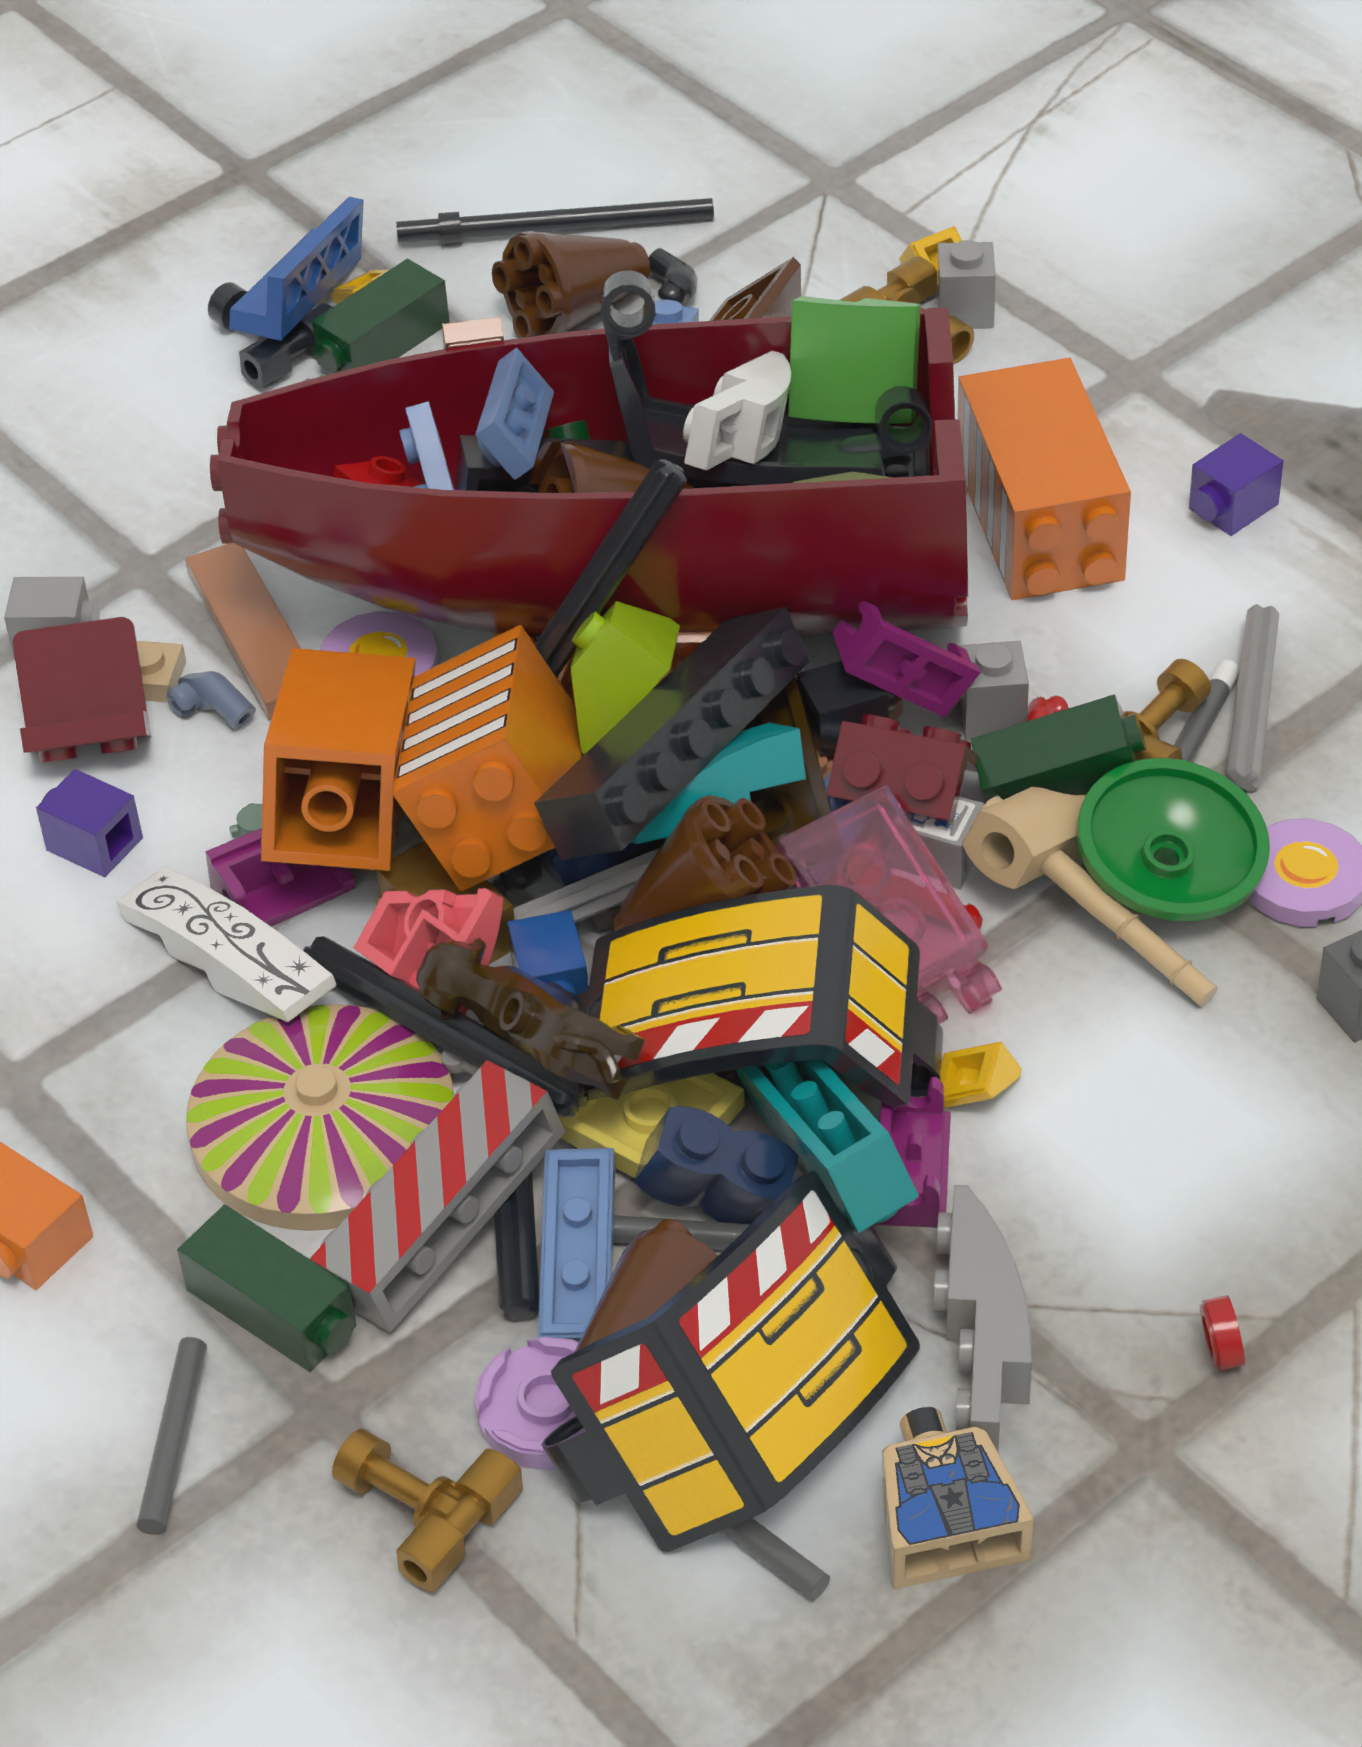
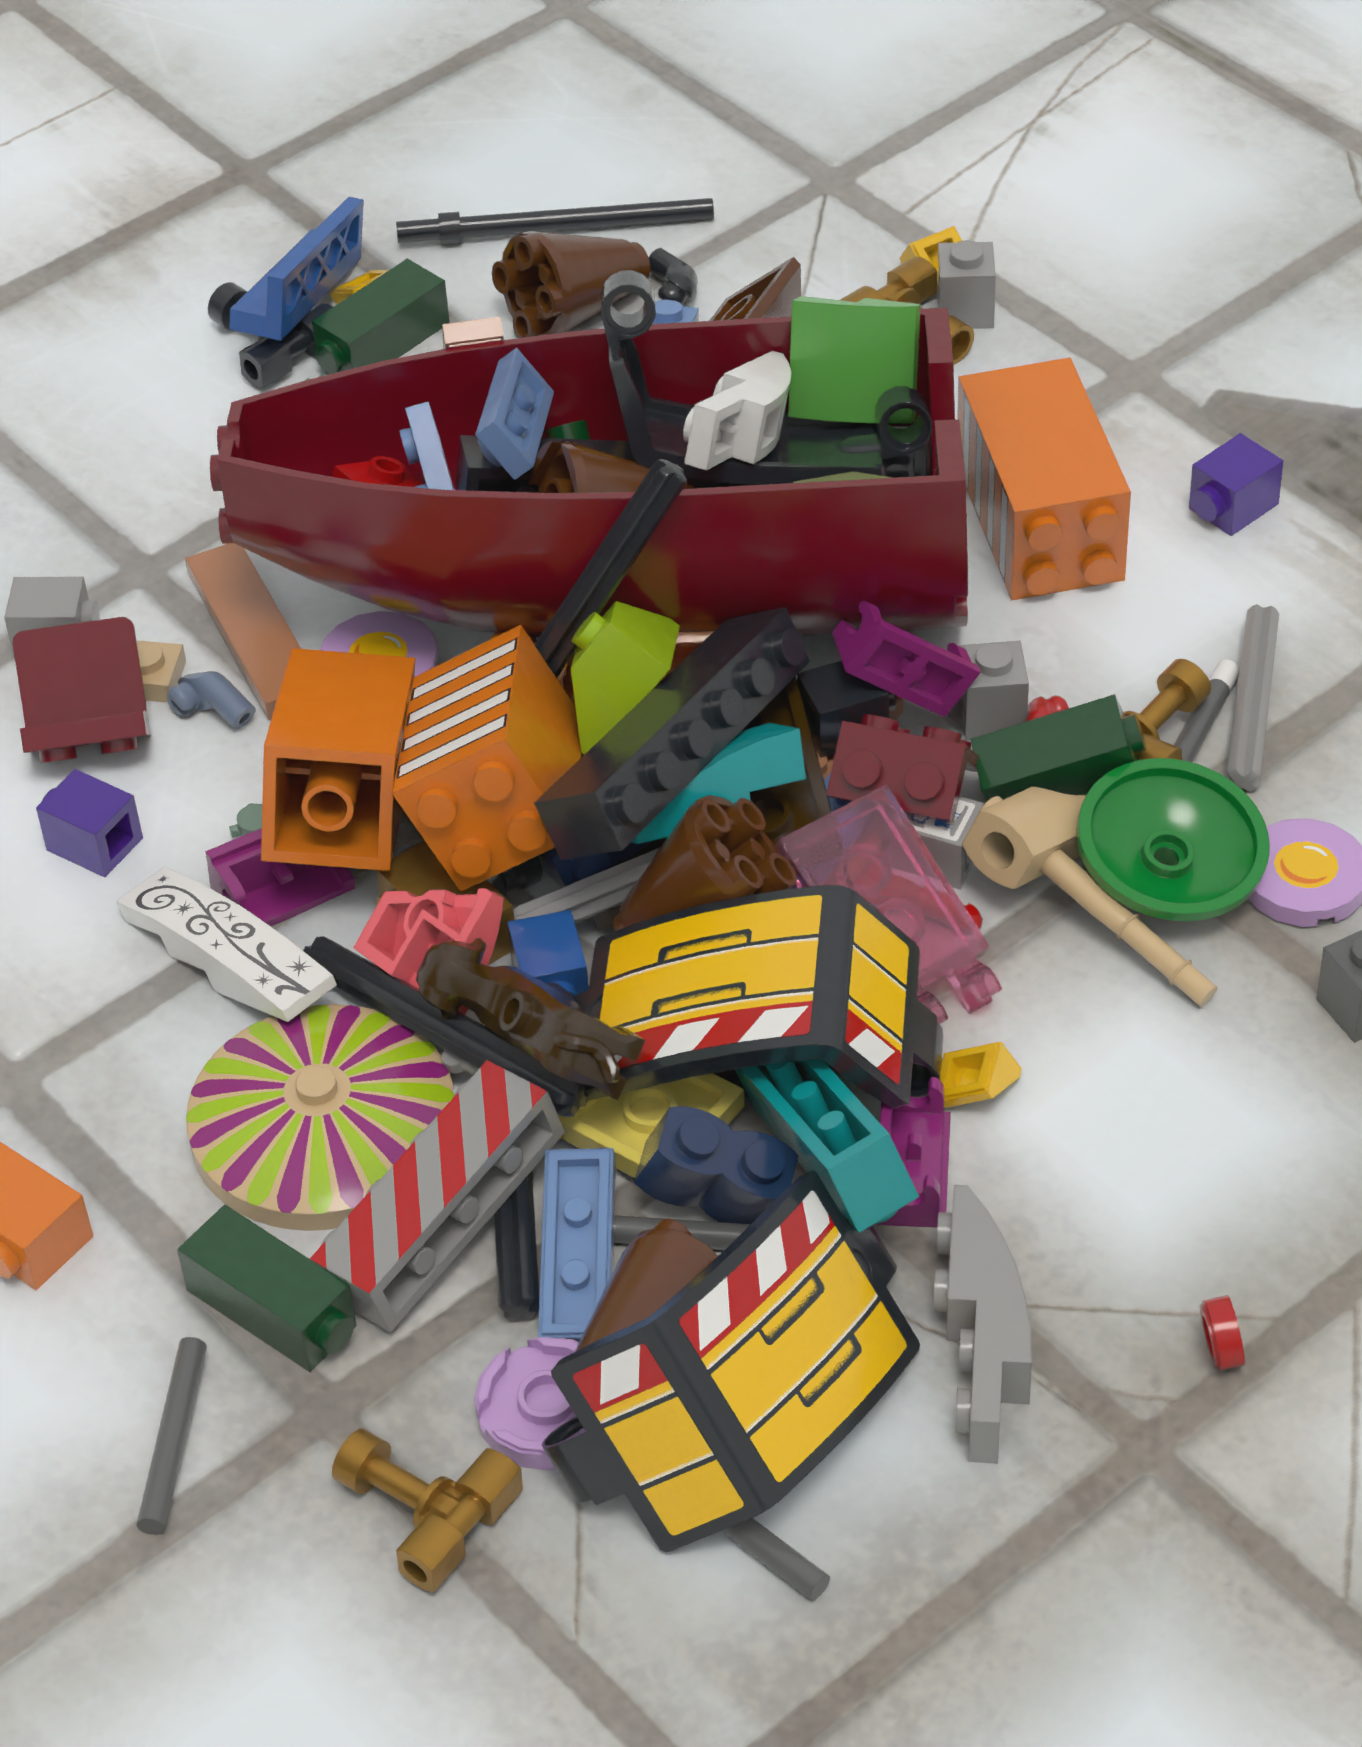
torso [882,1407,1034,1589] -> none

